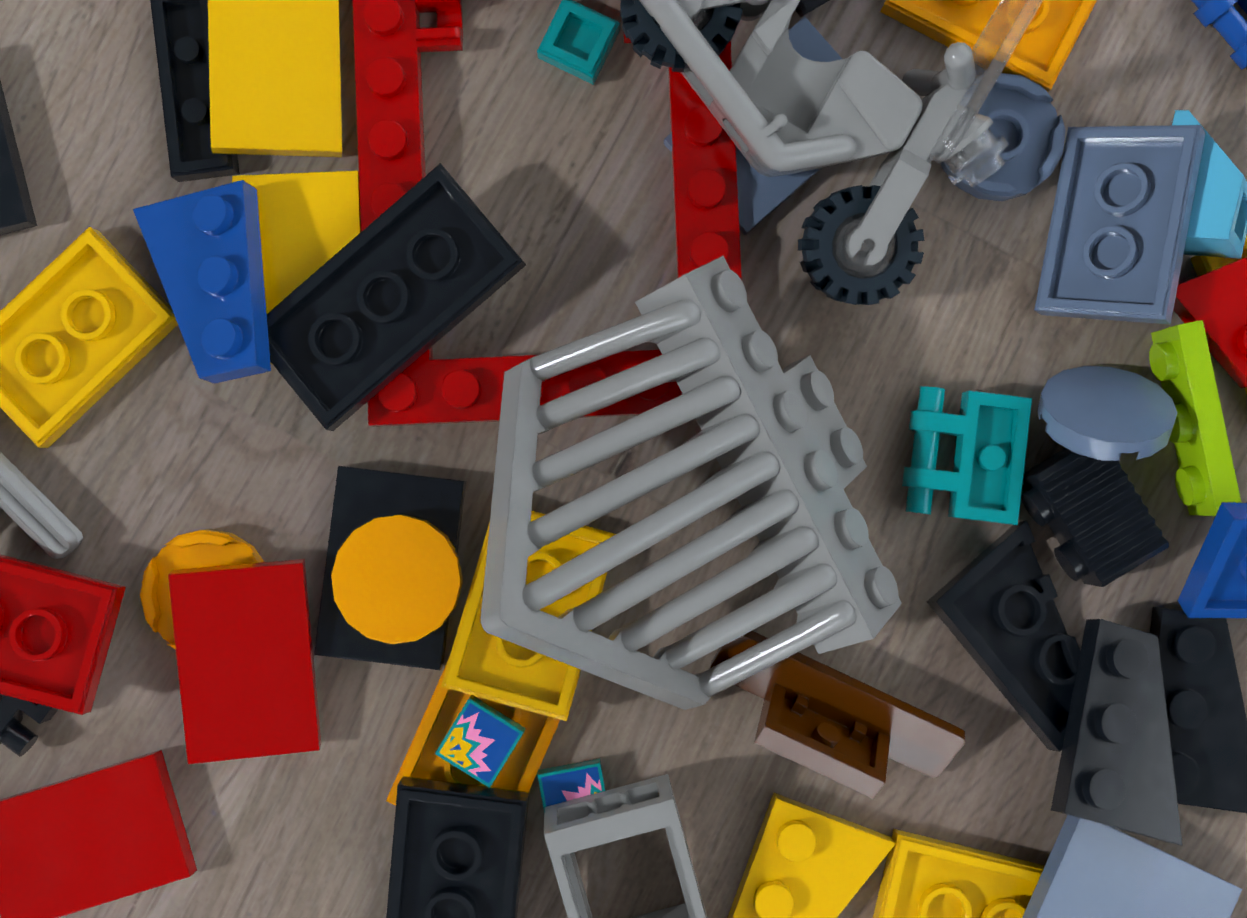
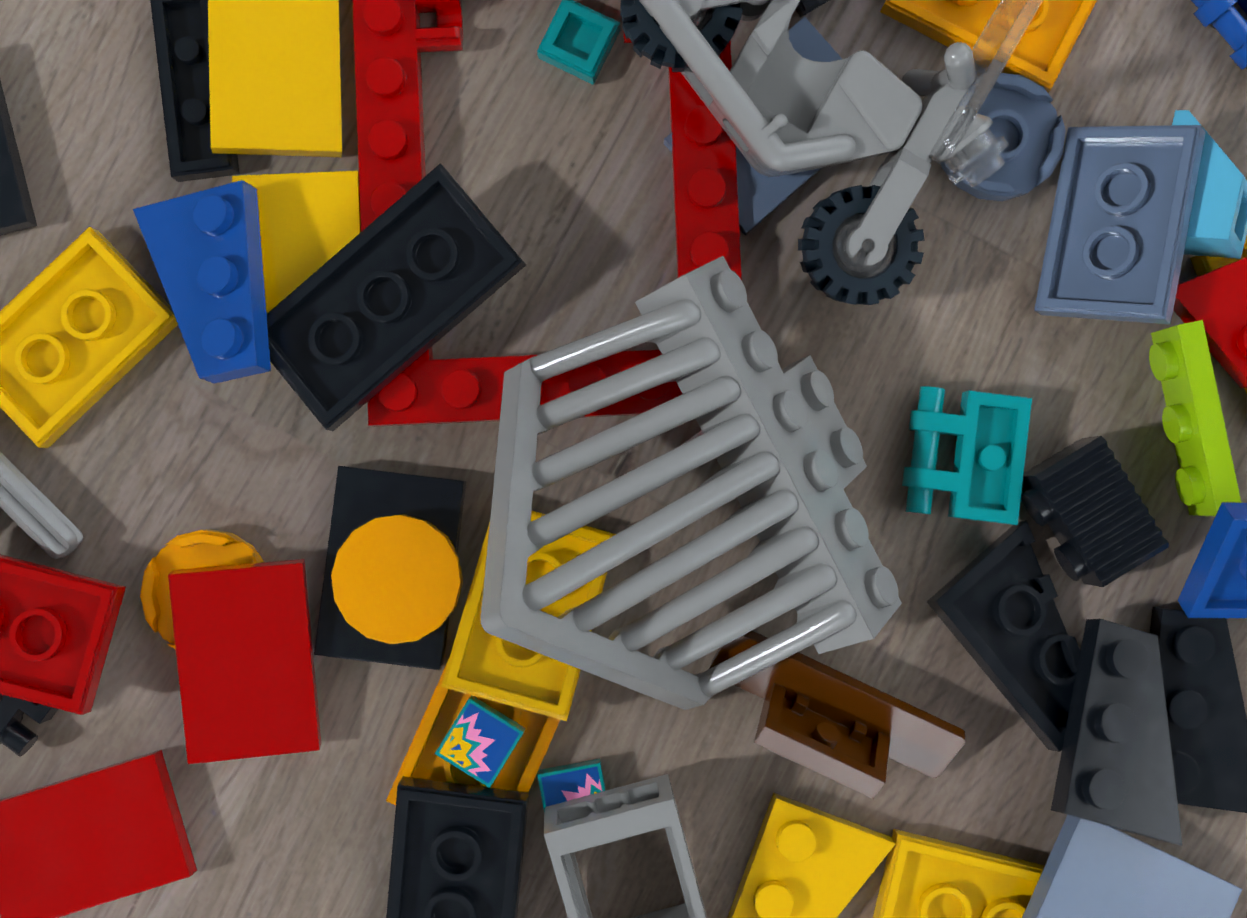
sand blue tile [1037,366,1177,461] -> none

